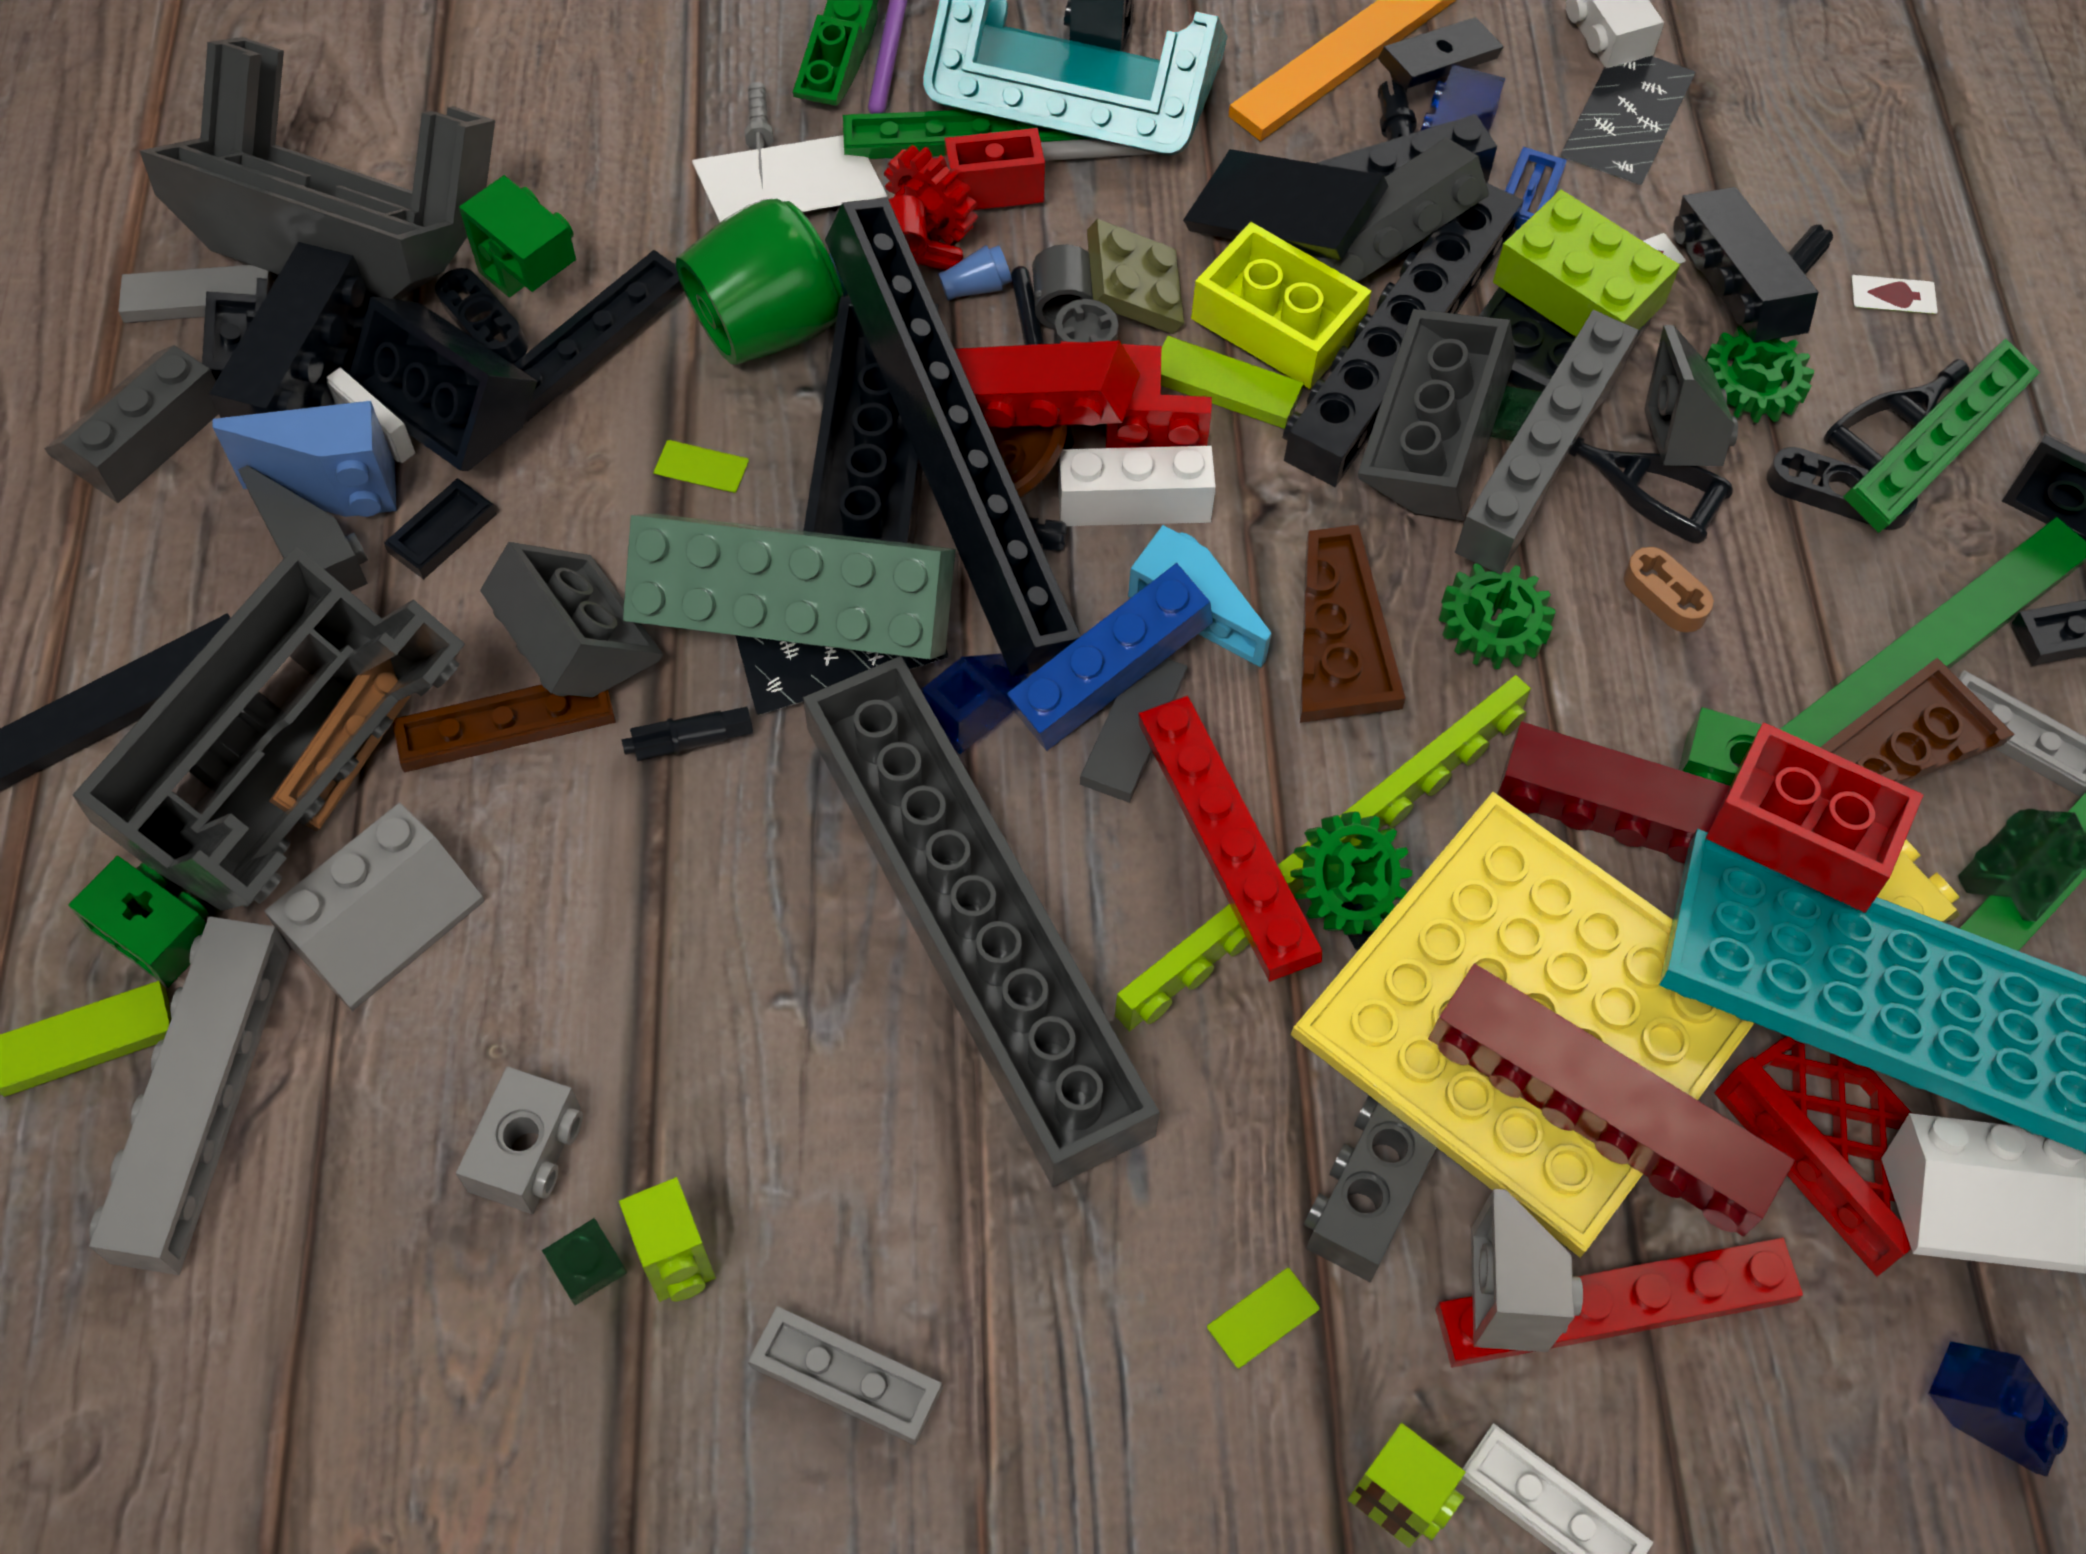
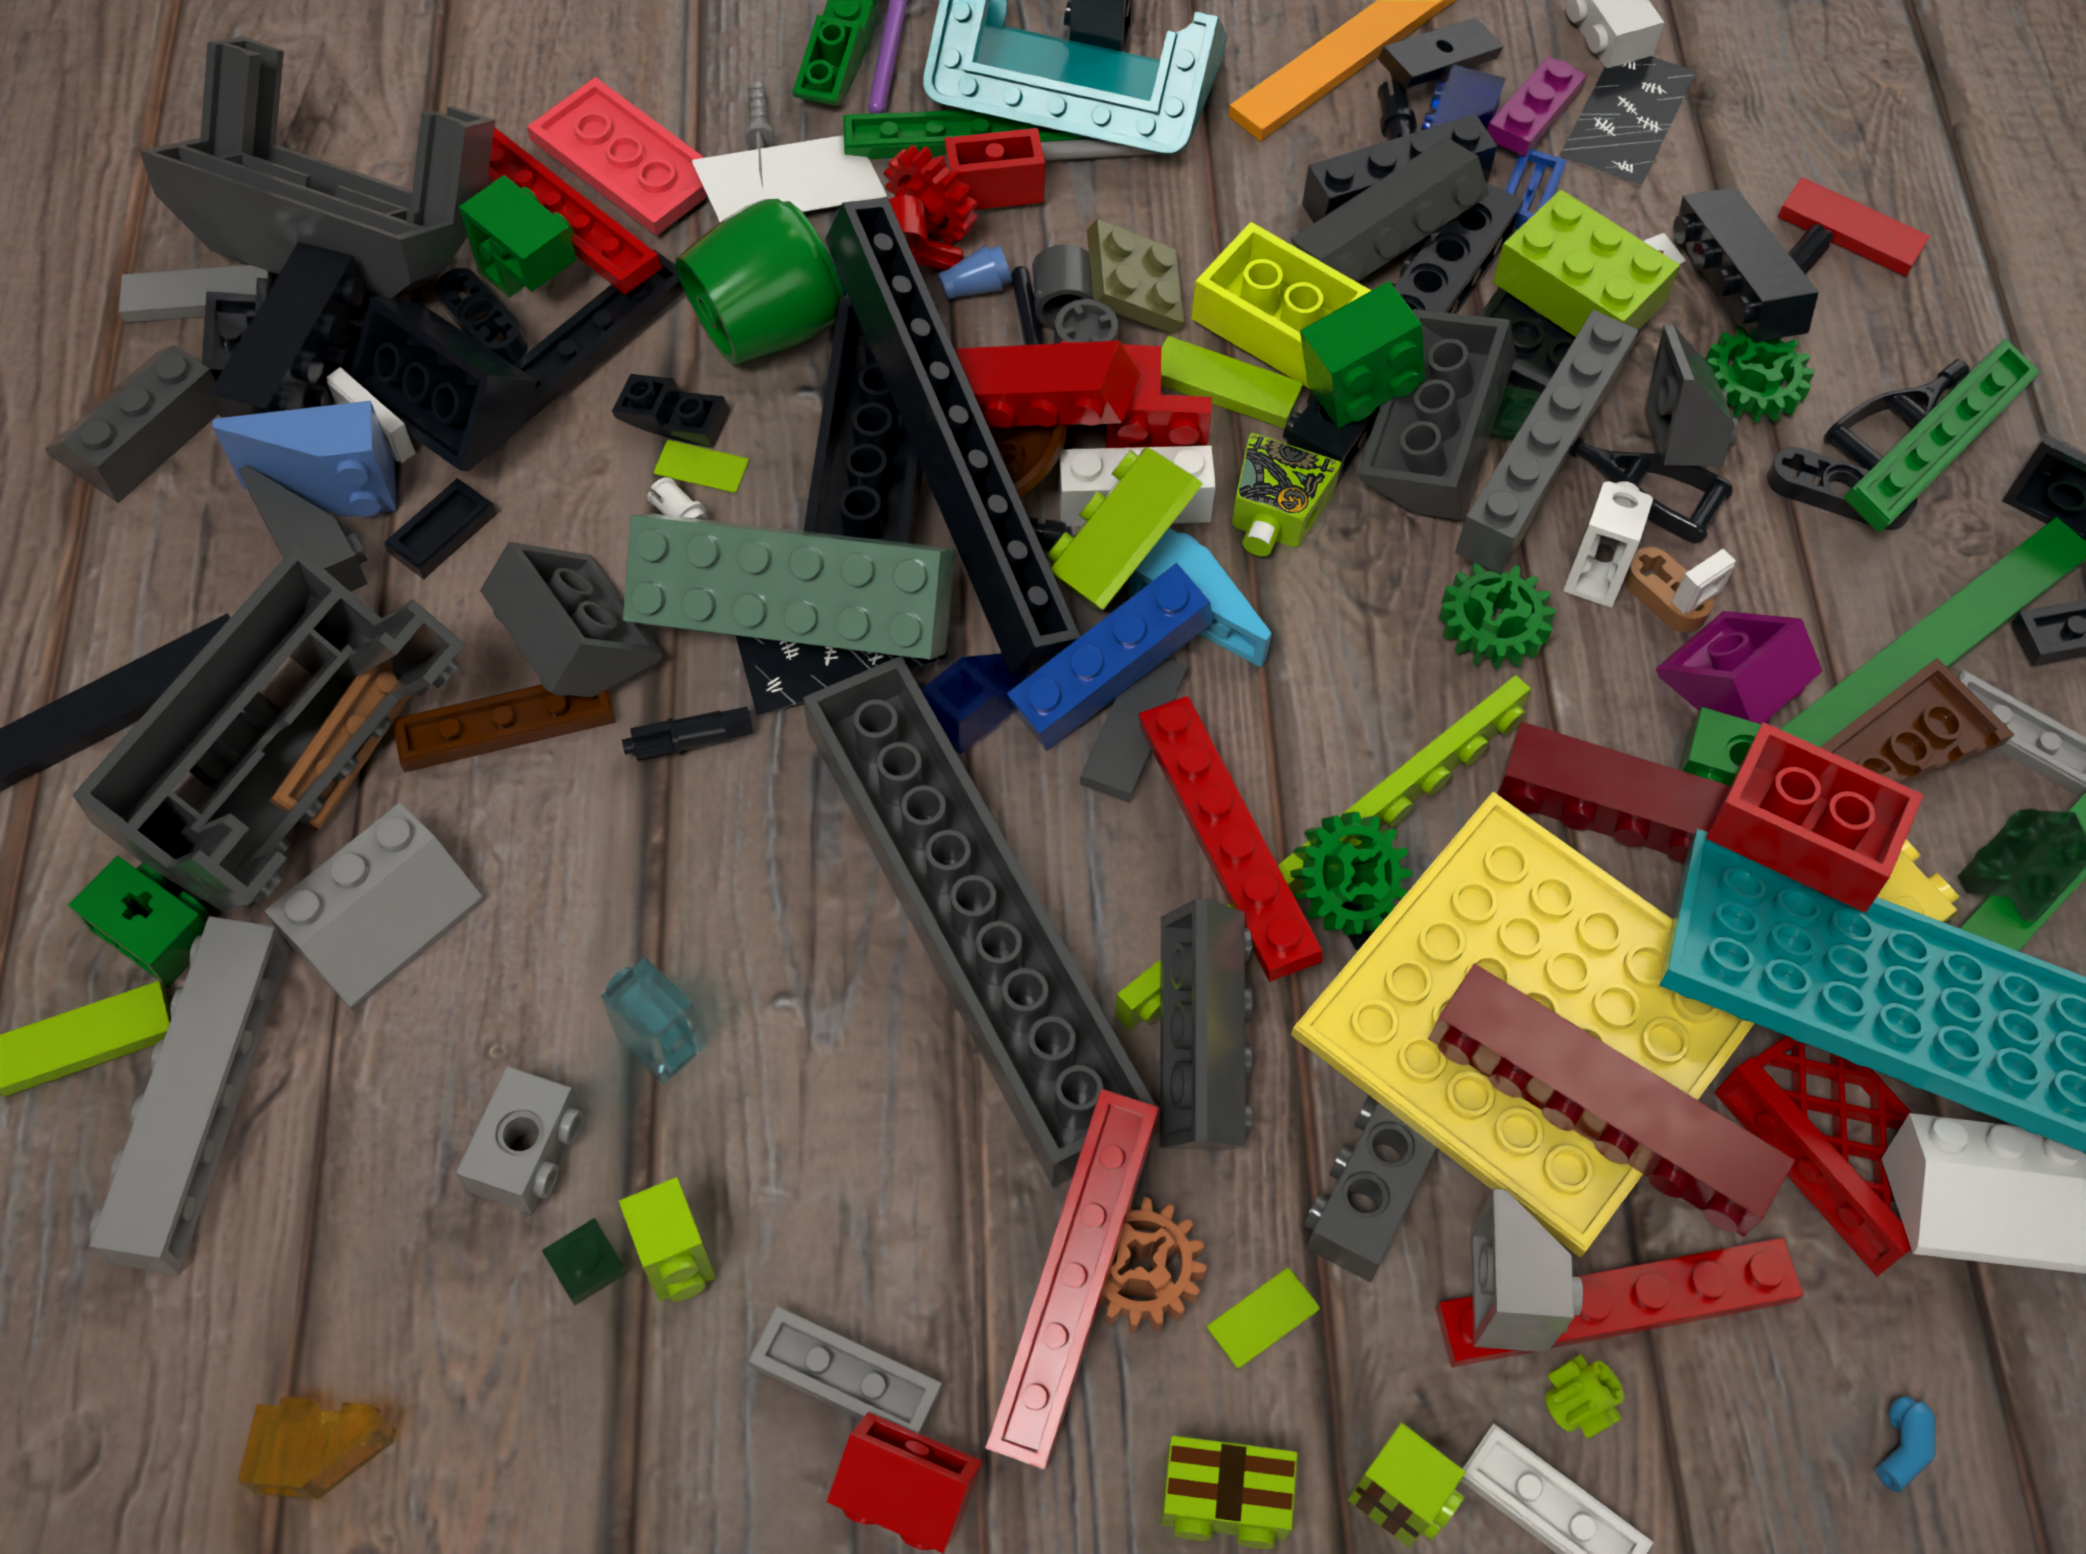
black tile [1183,149,1389,261] -> none
reddish brown wing [1300,525,1406,723] -> none
white sticker [1852,275,1937,314] -> none
clear blue slope [1928,1341,2069,1477] -> none
none -> clear yellow slope [237,1397,396,1500]
none -> red plate [487,127,662,295]
none -> coral plate [527,77,708,236]
none -> clear light blue brick [600,957,706,1085]
none -> black slope [612,374,730,447]
none -> white pin [647,477,709,520]
none -> red brick [826,1412,983,1554]
none -> plate [986,1089,1161,1469]
none -> lime slope [1046,447,1203,610]
none -> nougat gear [1099,1197,1207,1333]
none -> dark grey slope [1160,899,1253,1150]
none -> brick [1160,1435,1297,1549]
none -> torso [1232,432,1342,557]
none -> green brick [1300,280,1425,429]
none -> magenta plate [1487,56,1588,157]
none -> lime gear [1545,1355,1624,1439]
none -> white torso [1563,481,1653,608]
none -> magenta slope [1656,611,1823,724]
none -> white tile [1672,549,1736,614]
none -> red tile [1778,177,1930,277]
none -> dark azure arm [1875,1396,1936,1493]

